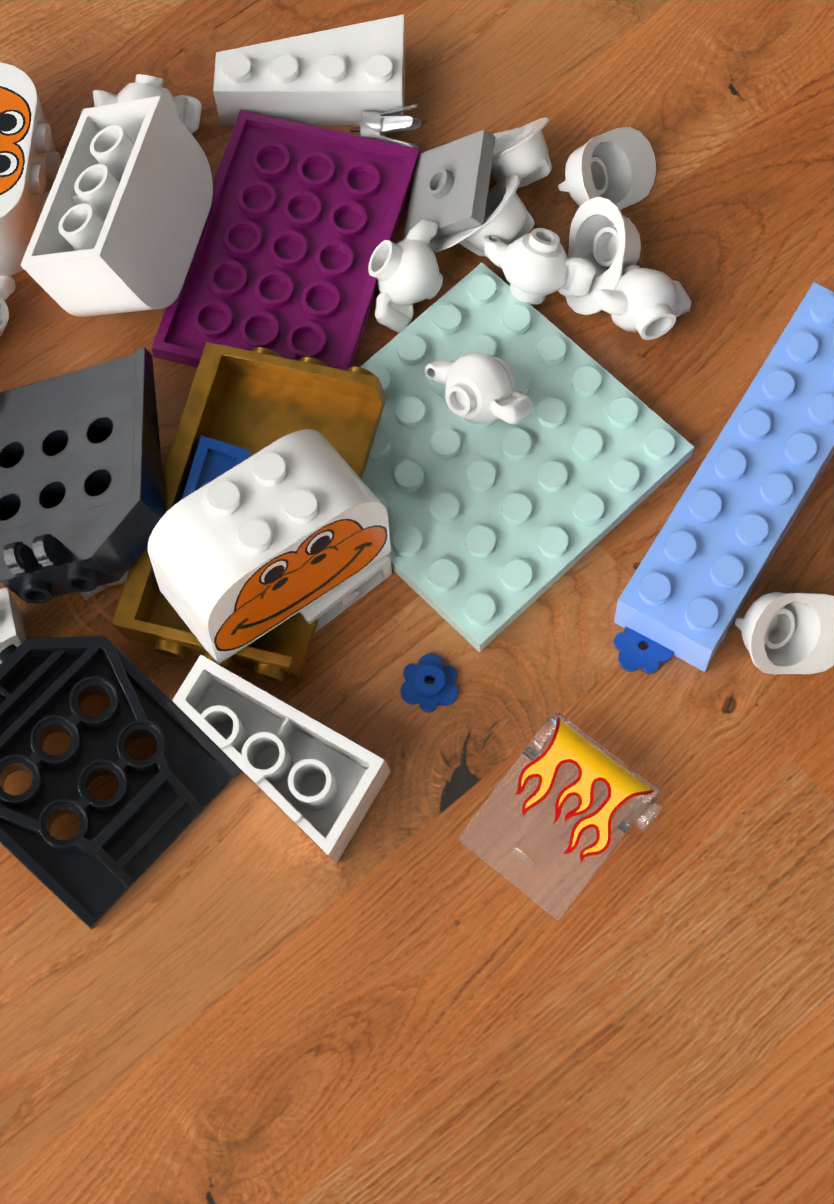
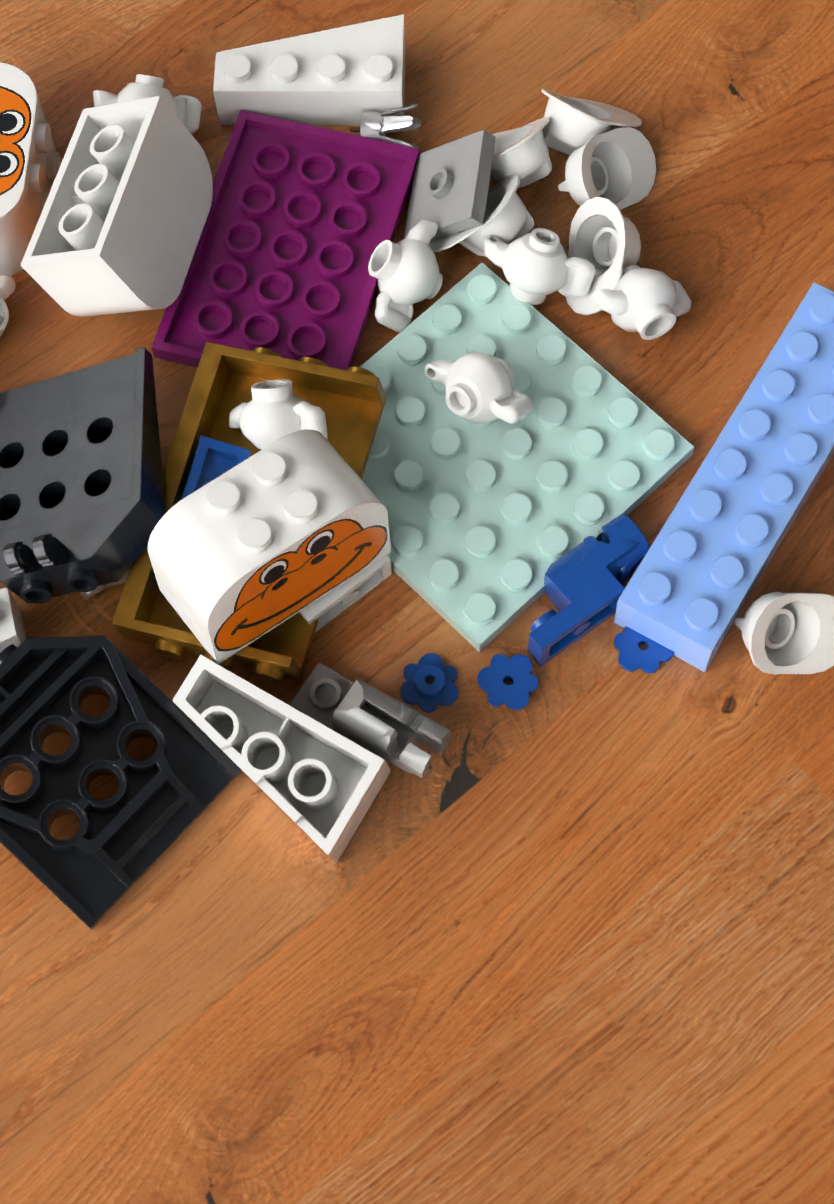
clear door [457,712,663,921] -> none
none -> white piece [229,379,328,450]
none -> light grey plate [290,662,451,779]
none -> blue plant [477,654,538,711]
none -> blue plate [528,513,650,667]
none -> white piece [541,88,642,155]

